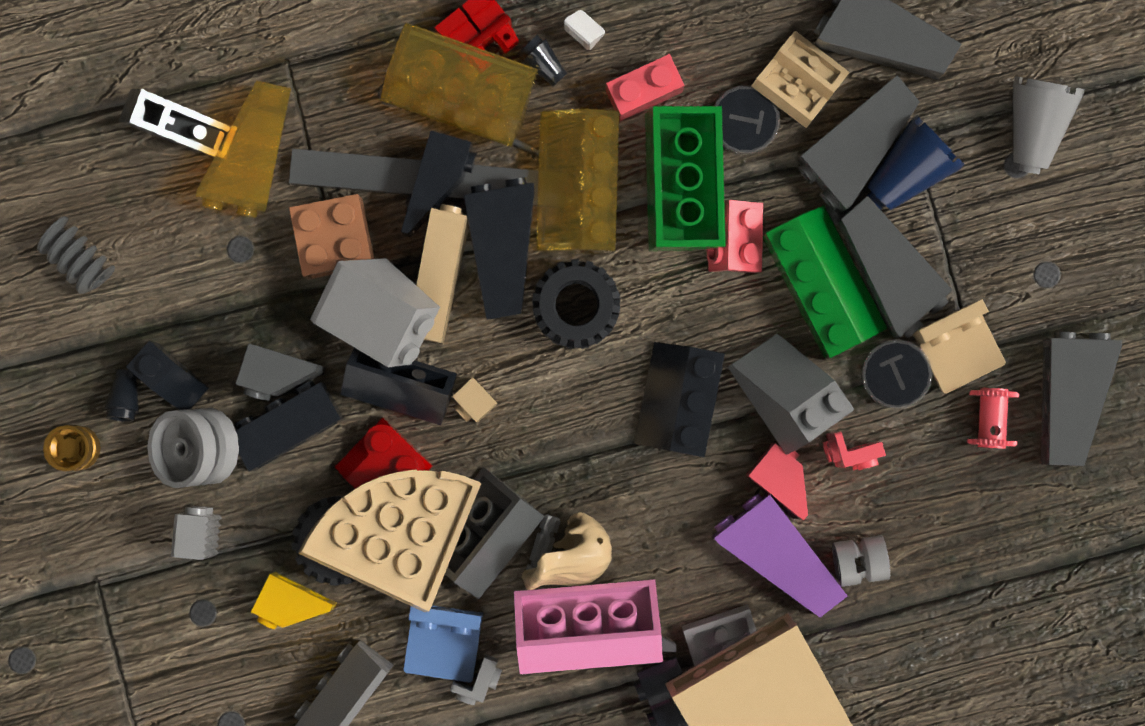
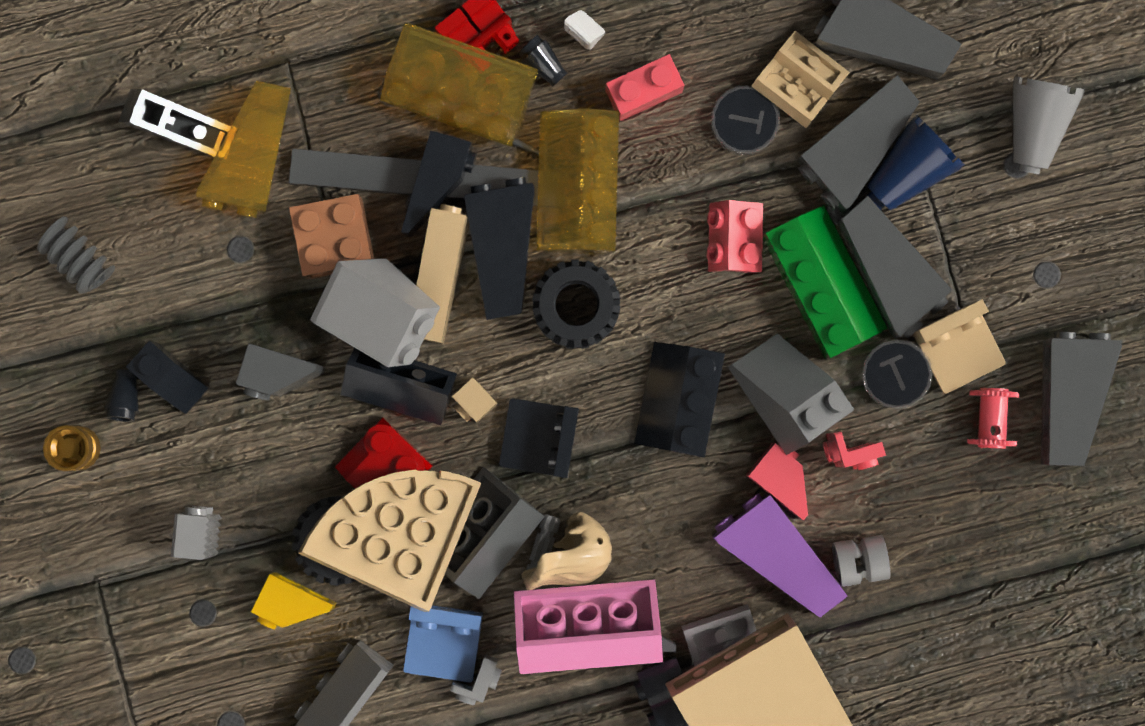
light grey wheel [147,408,239,488] -> none
black brick [234,380,345,472] -> none
green slope [645,106,726,251] -> none
none -> black bracket [499,398,579,478]

